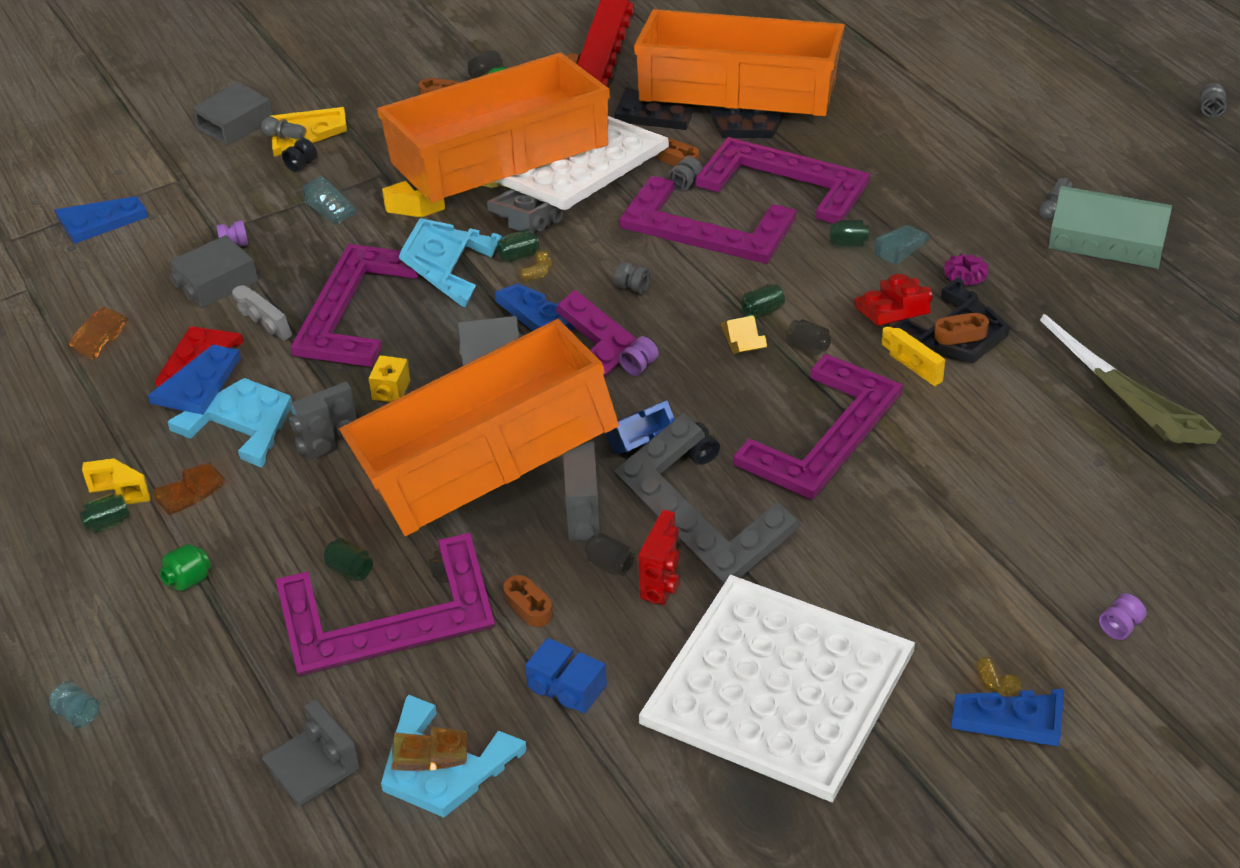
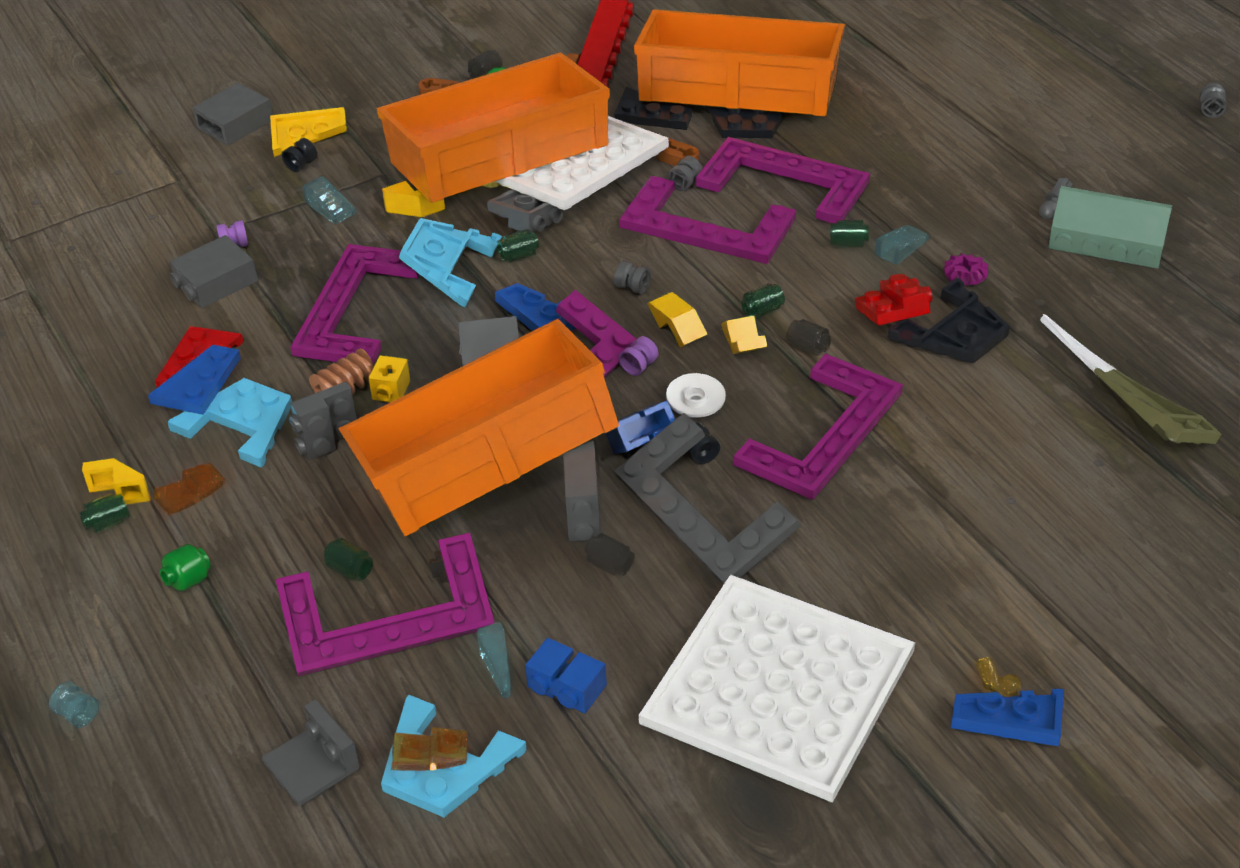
blue wing [54,196,148,244] -> none
clear orange slope [68,307,128,360] -> none
light grey hinge [232,285,292,341] -> none
dark grey axle [260,117,306,139] -> none
dark orange beam [503,575,553,627] -> none
clear yellow arm [519,250,552,282] -> none
red plate [638,509,680,605] -> none
yellow hinge [882,327,945,387] -> none
dark orange beam [934,313,989,345] -> none
medium lavender wheel [1099,593,1147,640] -> none
none -> nougat piece [309,348,373,394]
none -> clear light blue slope [477,622,511,699]
none -> yellow slope [647,292,707,348]
none -> white dish [666,373,726,418]

